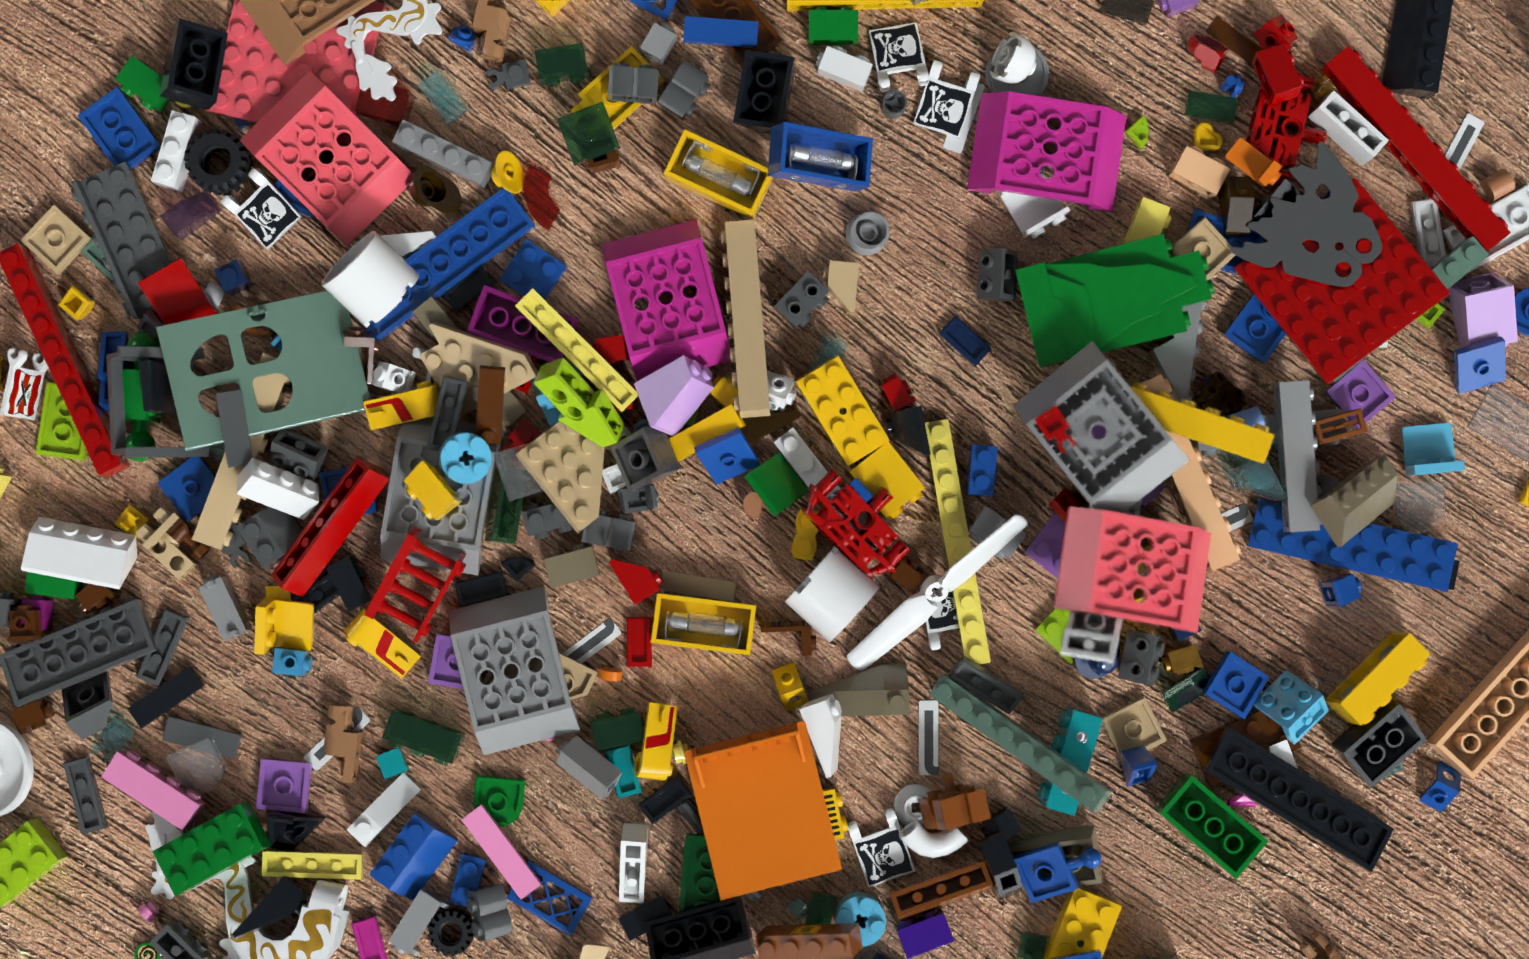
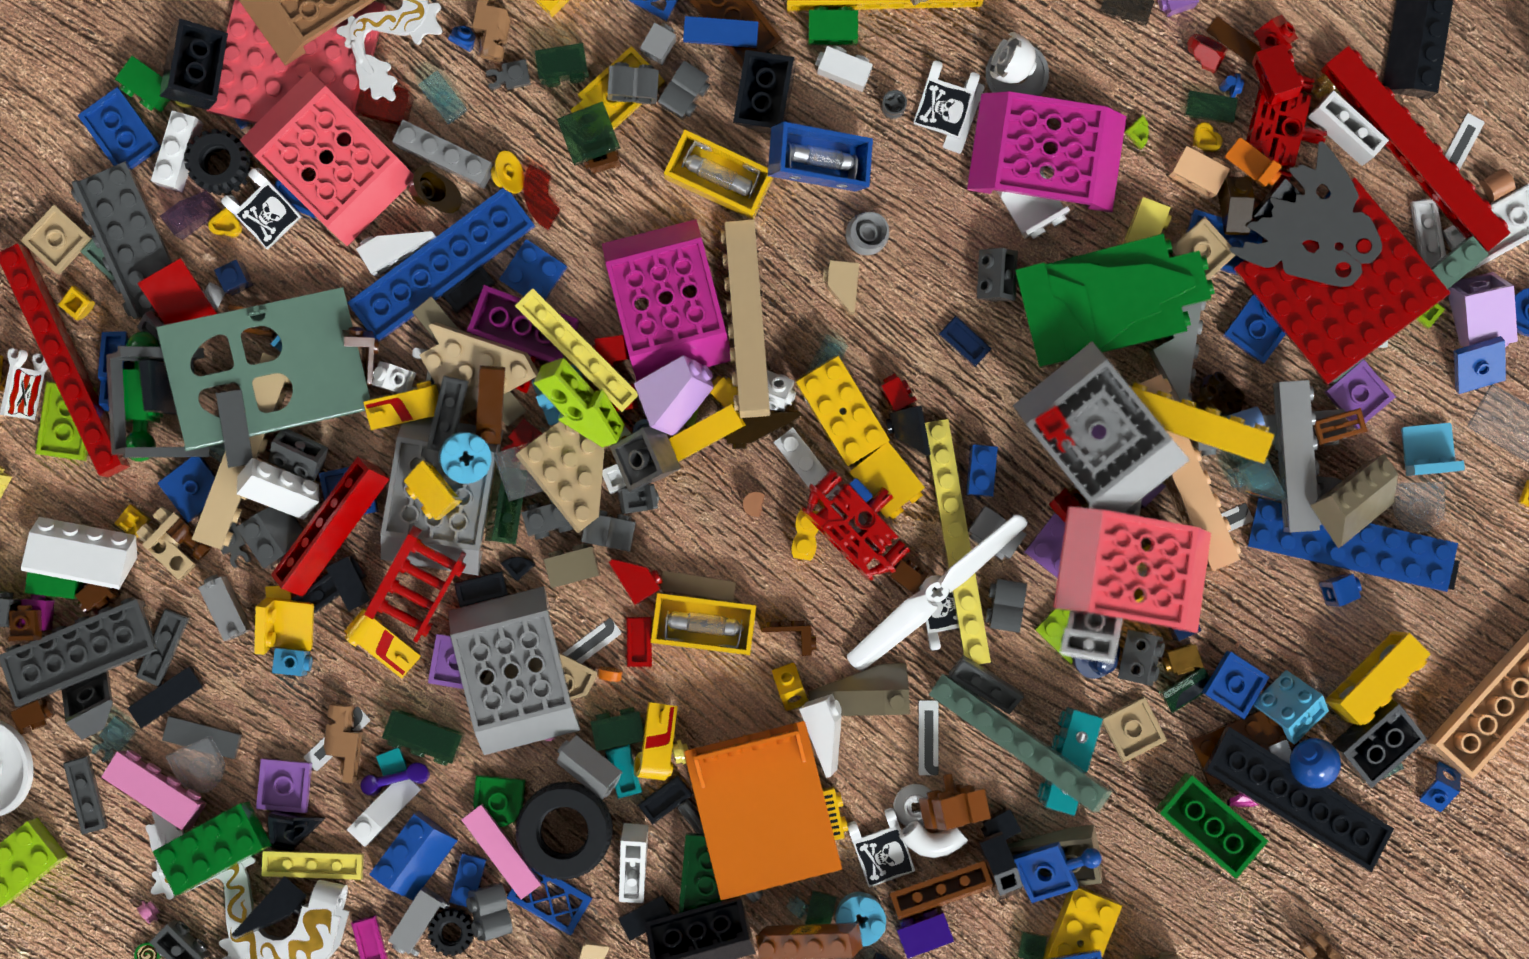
white brick [321,231,419,327] -> none
blue plate [694,427,761,485] -> none
green tile [745,452,809,516] -> none
dark grey brick [774,271,830,329] -> none
white brick [785,547,879,642] -> none
flag [869,22,929,93] -> none
blue slope [1120,745,1157,787] -> none
none -> yellow tile [208,208,242,238]
none -> dark purple bar [361,763,430,796]
none -> black tyre [516,781,613,880]
none -> dark grey brick [985,579,1027,633]
none -> blue brick [1289,738,1341,788]

